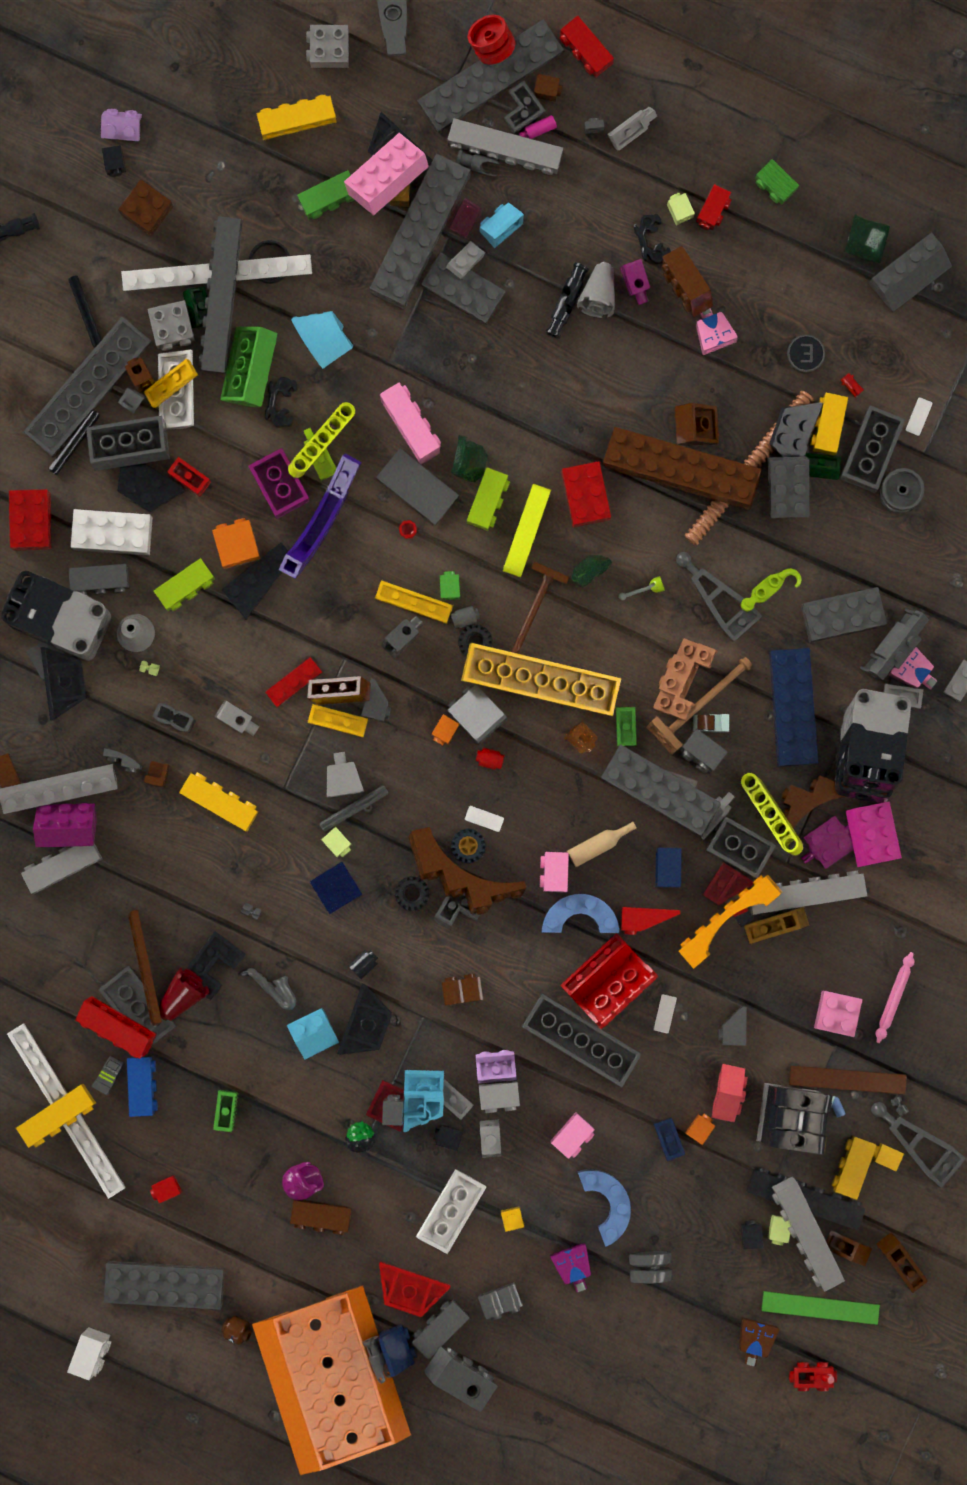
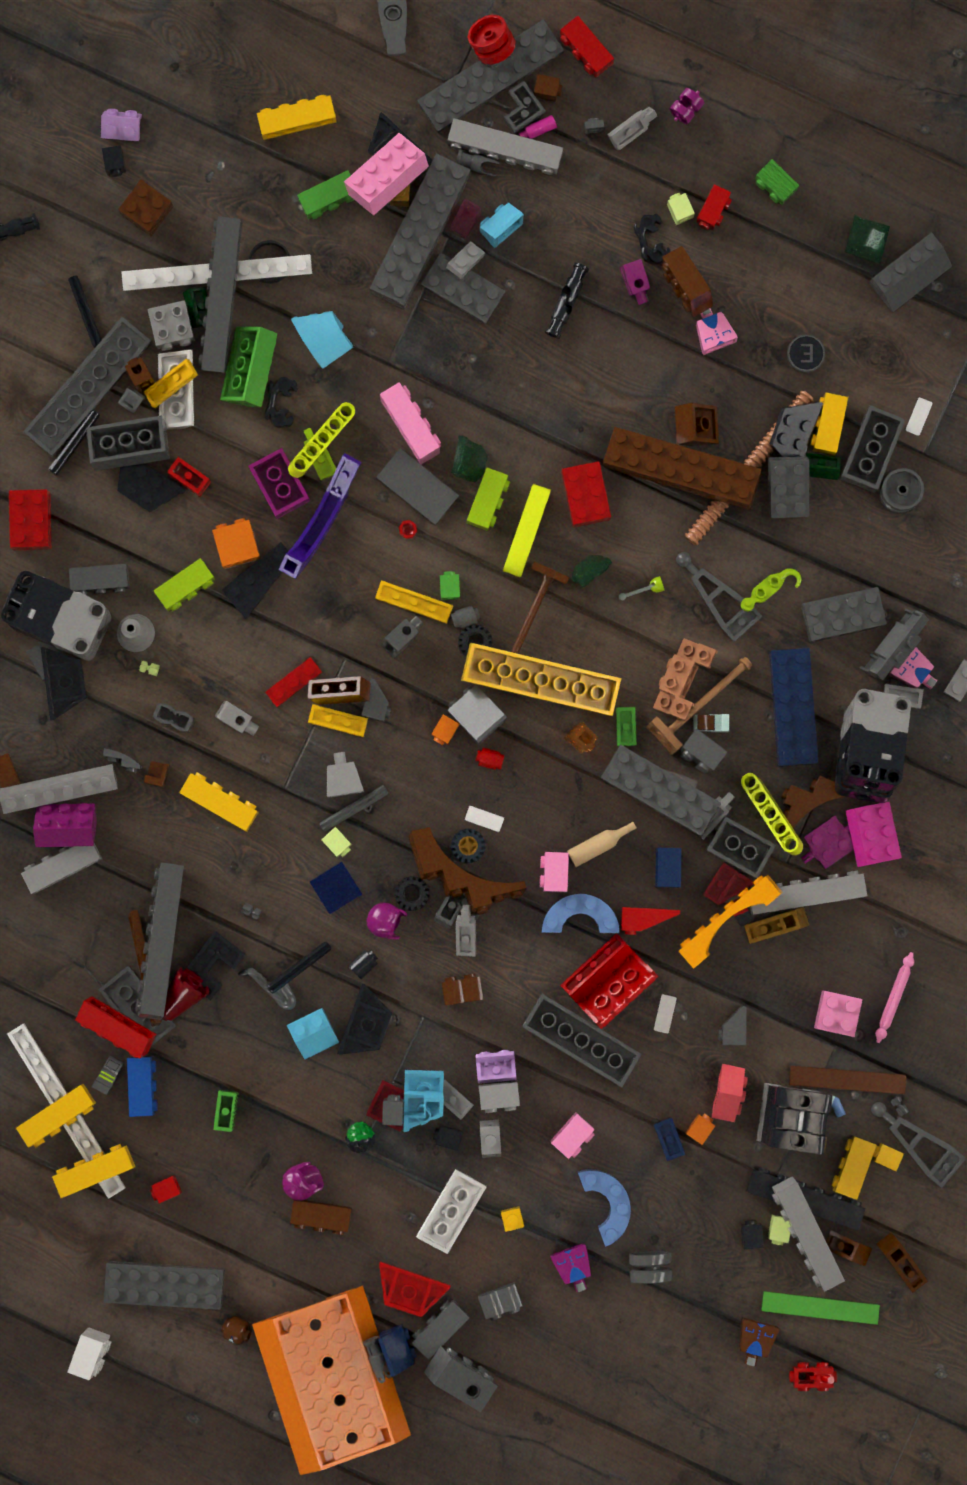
white brick [71,509,153,556] -> none
light grey brick [306,25,349,68] -> none
light grey cone [577,262,615,318] -> none
red pin [841,373,864,398] -> none
none -> yellow brick [52,1144,135,1198]
none -> dark grey brick [136,862,184,1020]
none -> black axle [267,942,331,994]
none -> magenta hair [366,902,407,940]
none -> light grey hinge [456,905,476,957]
none -> magenta wheel [669,88,705,125]

